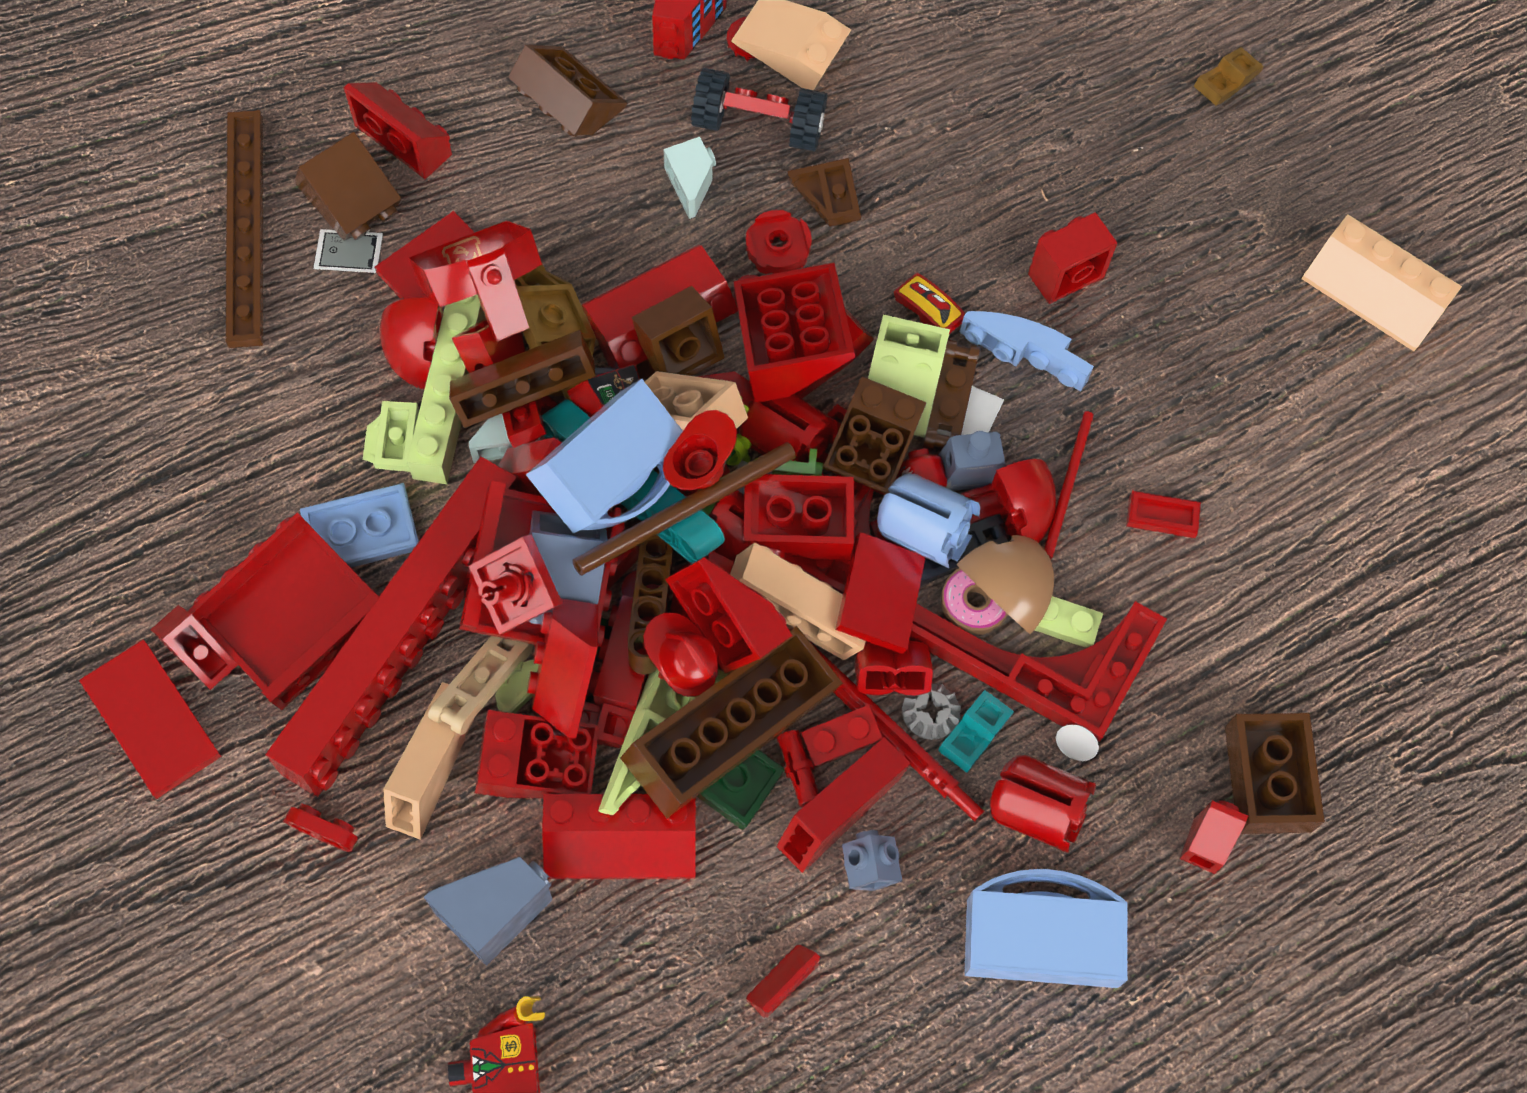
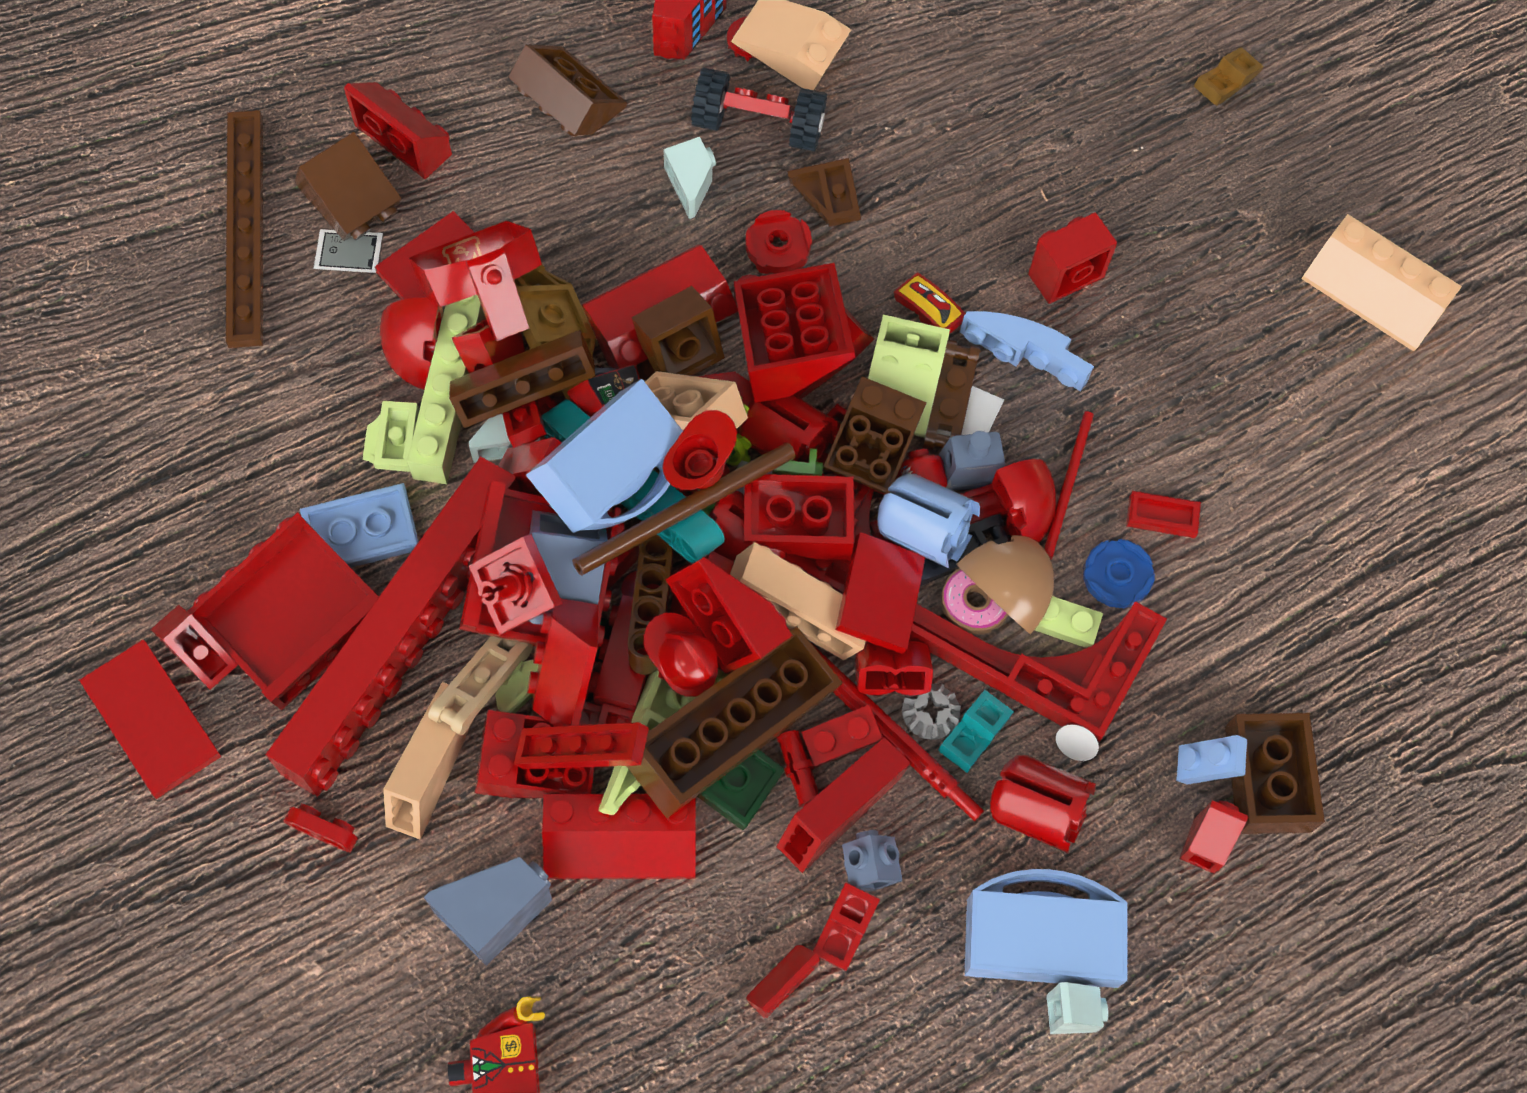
none -> red plate [514,722,649,769]
none -> red slope [813,882,880,972]
none -> light aqua slope [1046,982,1108,1034]
none -> blue tile [1083,539,1155,608]
none -> light blue plate [1177,735,1247,785]

